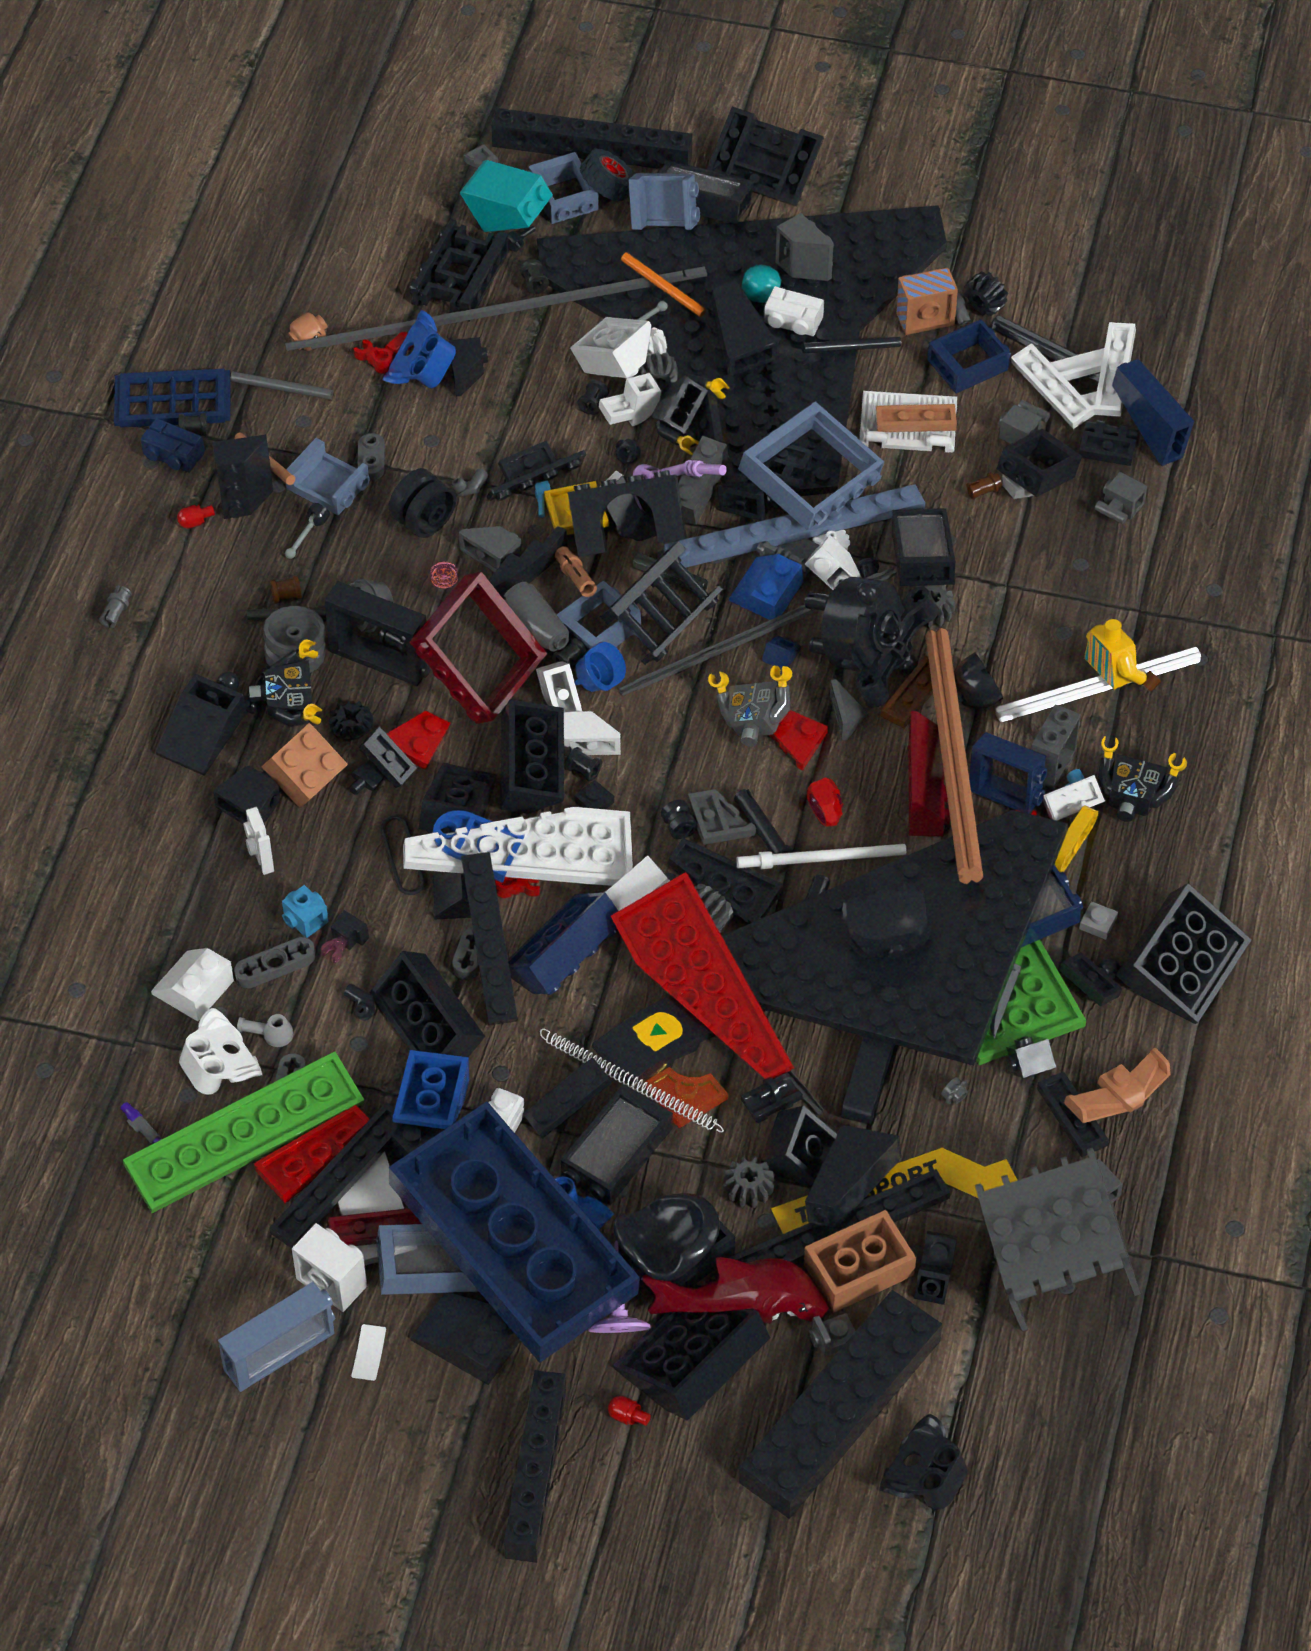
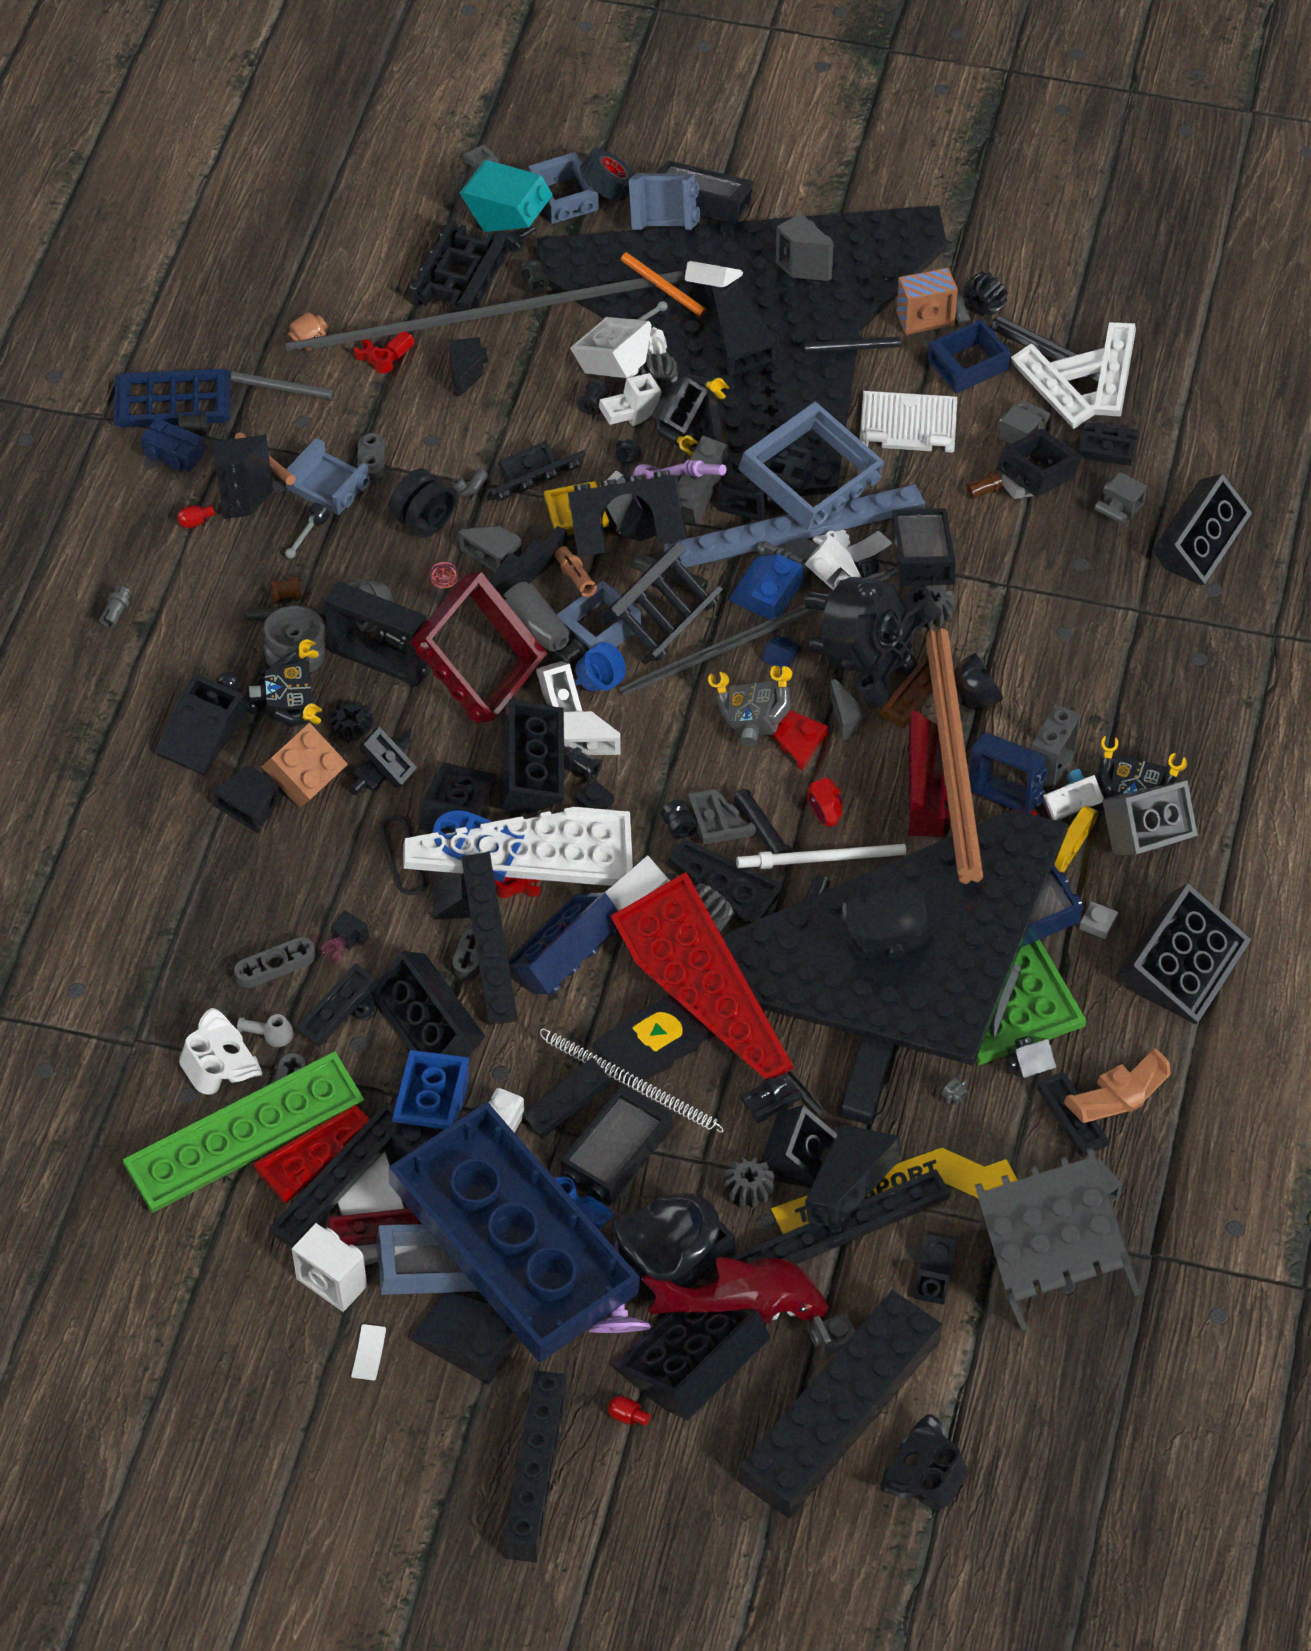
dark grey piece [121,1102,161,1144] -> none
white slope [151,948,234,1021] -> none
sand blue window [218,1282,335,1392] -> none
white plate [243,807,274,875] -> none
dark azure brick [282,885,329,938] -> none
blue piece [382,310,456,388] -> none
red wing [387,711,450,770] -> none
black brick [491,108,693,169] -> none
dark azure hand [535,481,551,518] -> none
tile [645,1067,728,1128] -> none
black slope [707,106,824,207] -> none
teal hair [741,265,781,303] -> none
white brick [764,287,824,336] -> none
nougat brick [804,1210,916,1313] -> none
nougat plate [876,404,957,432] -> none
white axle [995,647,1201,722] -> none
black plate [1059,952,1123,1007] -> none
yellow torso [1085,619,1161,691] -> none
dark blue slope [1112,359,1194,466] -> none
none -> black plate [296,963,379,1048]
none -> white slope [685,261,743,287]
none -> white sticker [845,531,892,562]
none -> dark grey slope [1103,780,1198,856]
none -> black slope [1151,473,1252,585]

